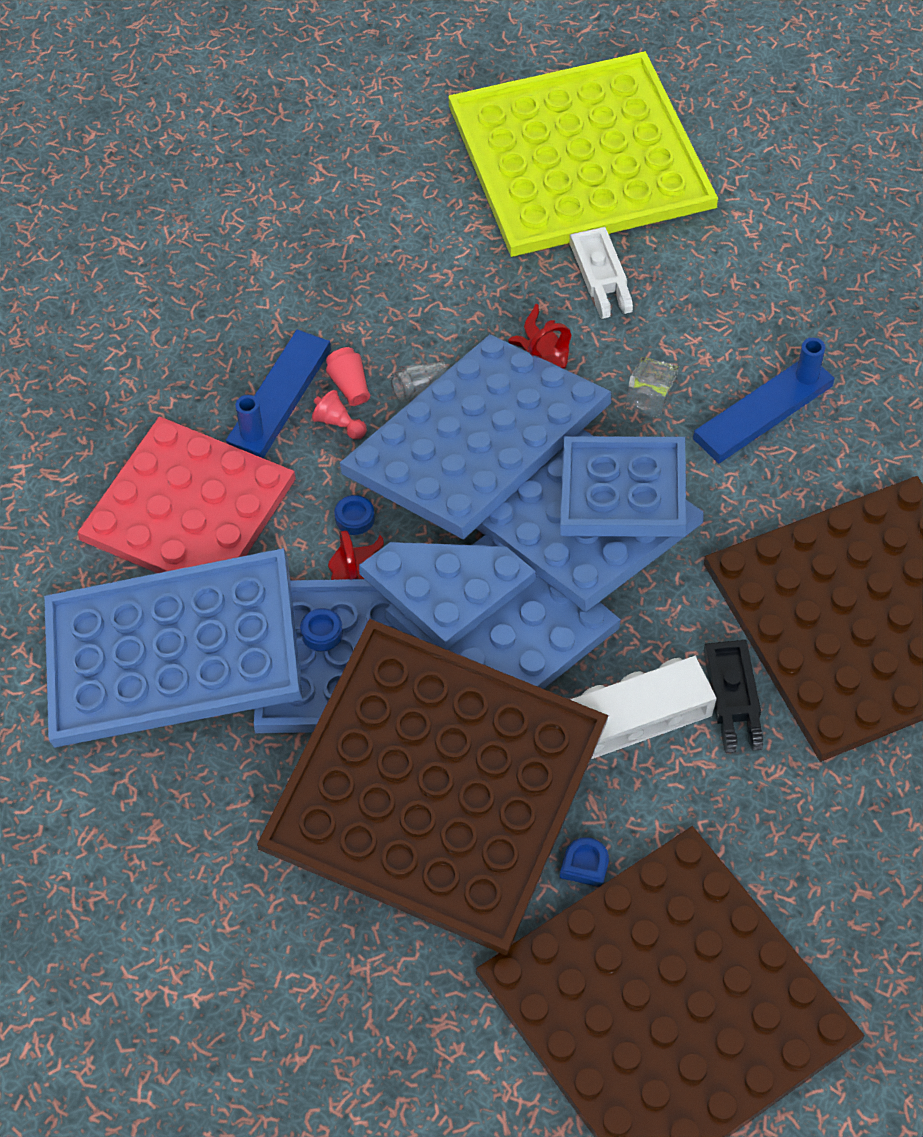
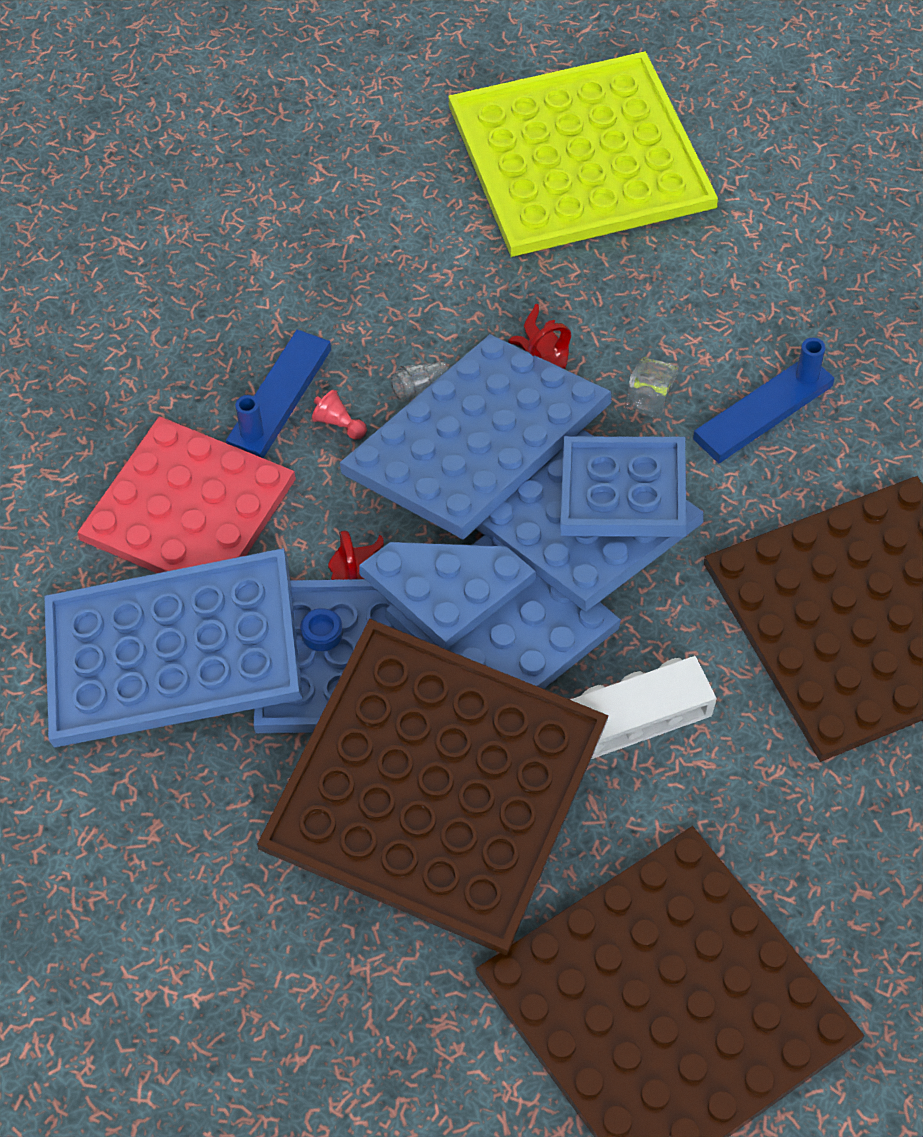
coral cone [326,347,371,406] -> none
blue tile [334,495,375,535] -> none
blue tile [560,837,609,887] -> none
white hinge [570,227,633,319] -> none
black hinge [703,640,763,753] -> none

